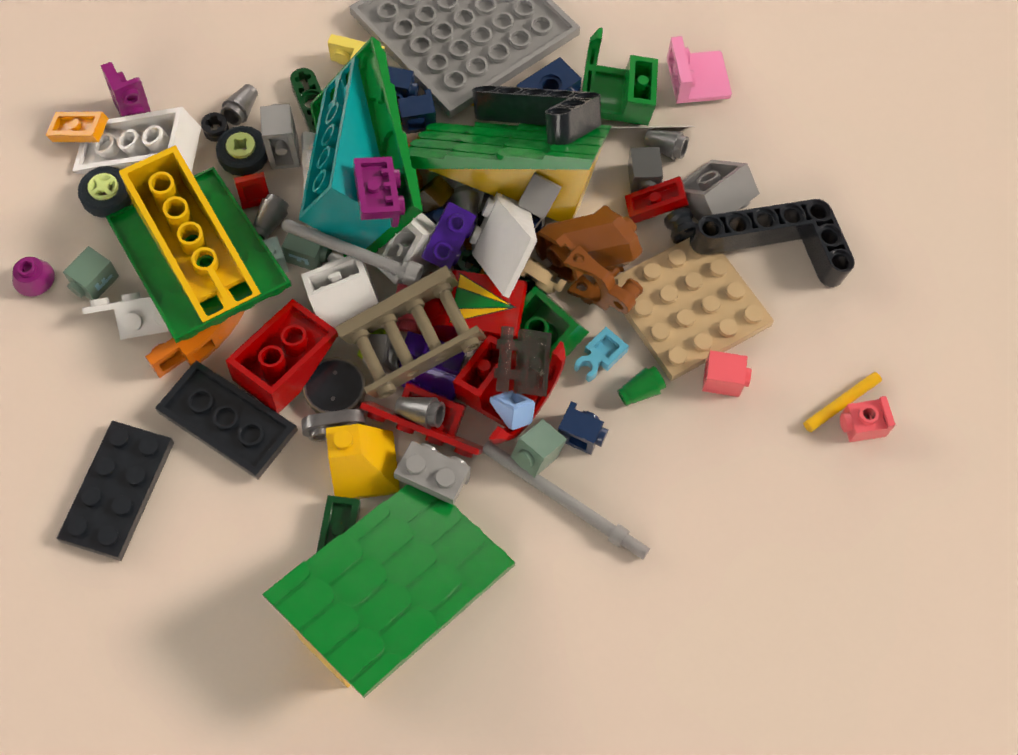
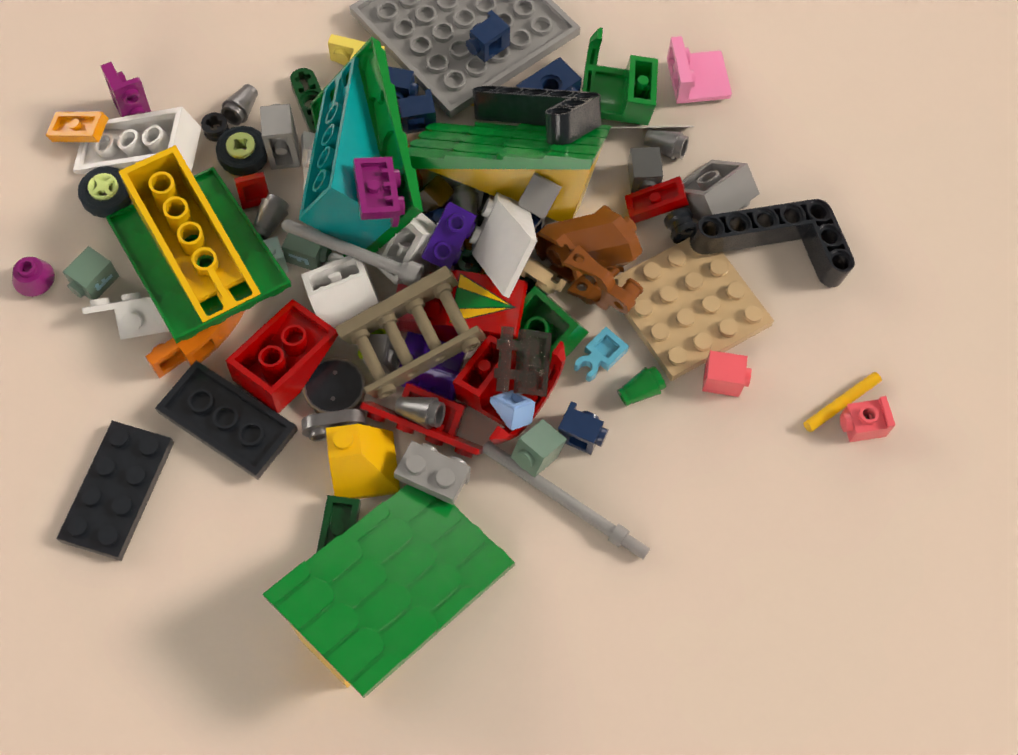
none -> dark blue brick [466,10,510,63]

